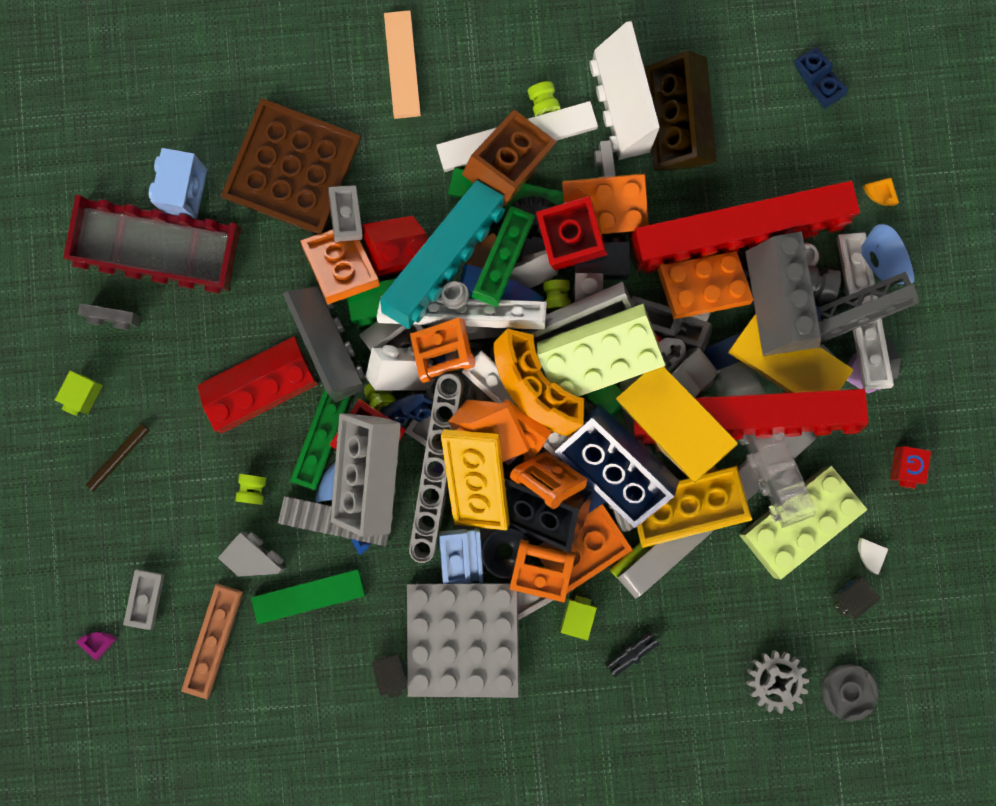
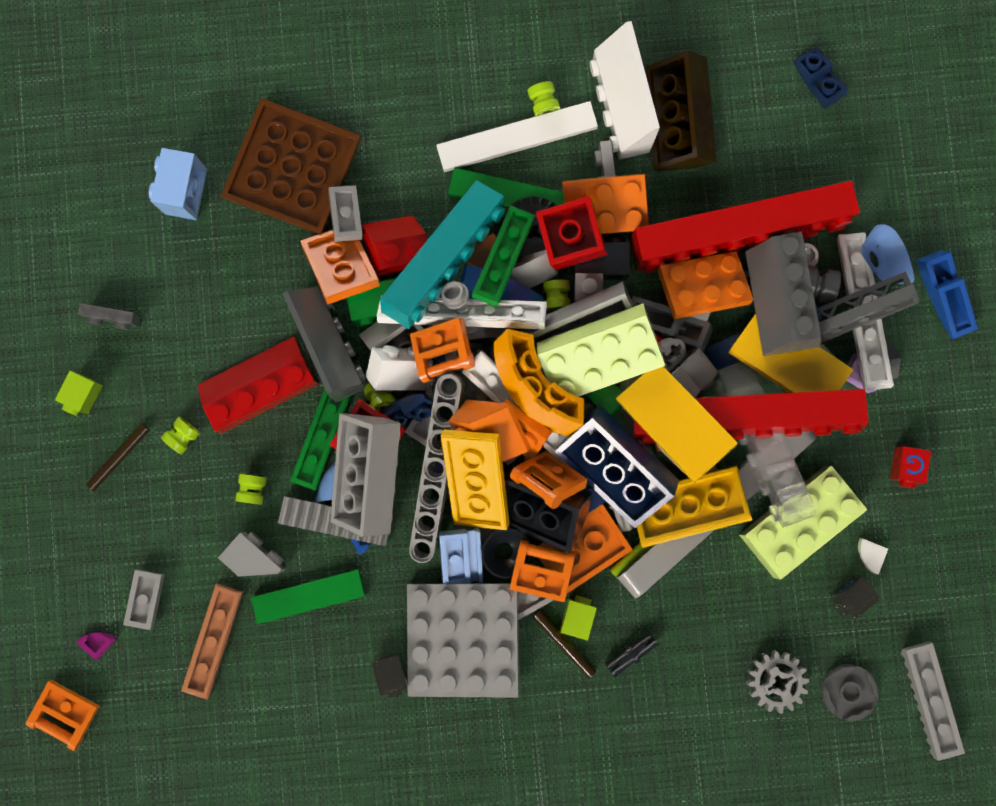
clear window [63,194,242,294] -> none
light nougat tile [384,11,421,119] -> none
dark orange slope [462,110,557,207] -> none
light orange tile [863,178,899,206] -> none
none -> orange plate [26,680,100,752]
none -> lime wheel [161,416,200,455]
none -> dark brown bar [532,610,597,678]
none -> light grey gear [901,642,965,761]
none -> blue slope [916,250,978,339]

